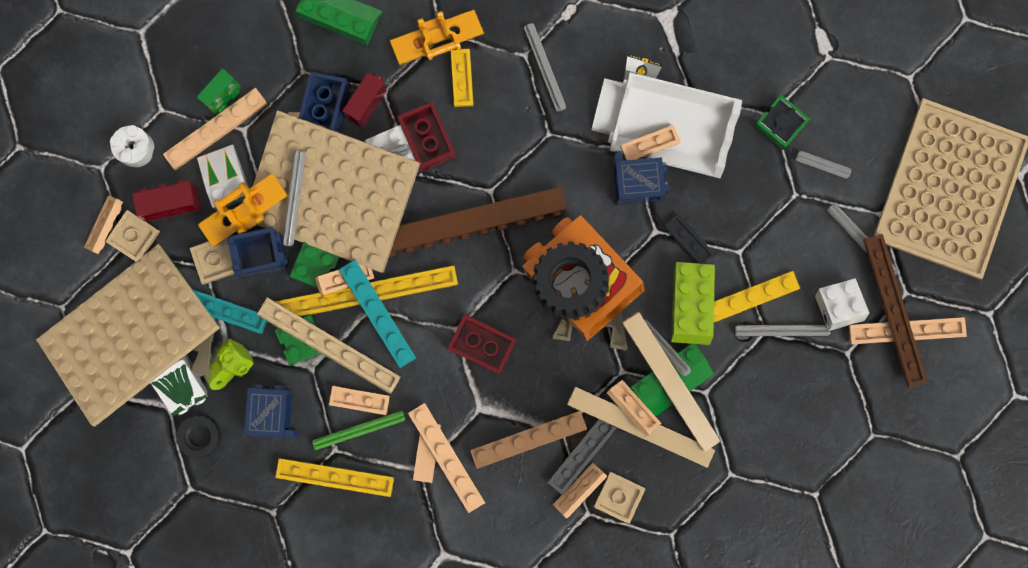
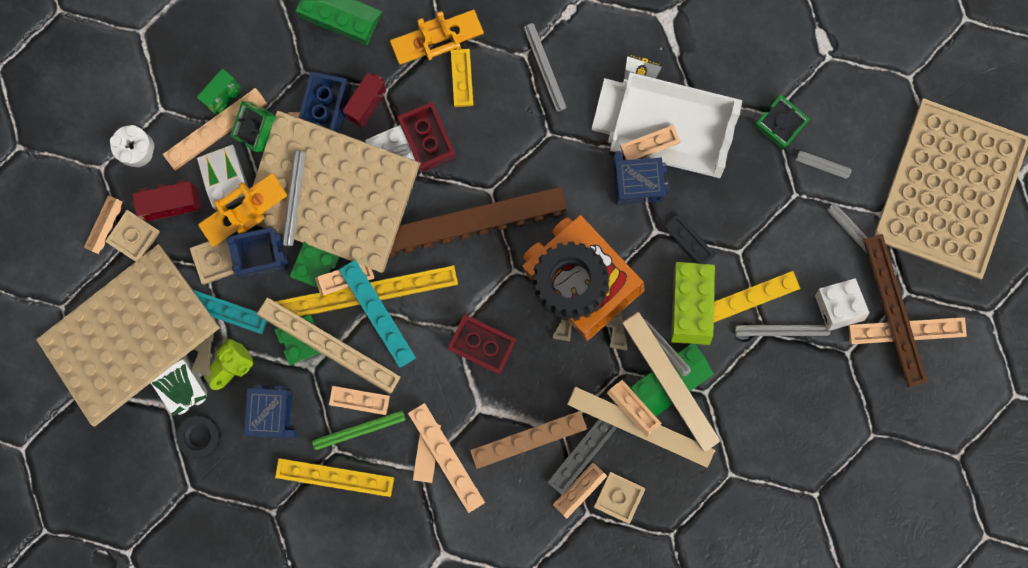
none -> piece [230,101,276,152]

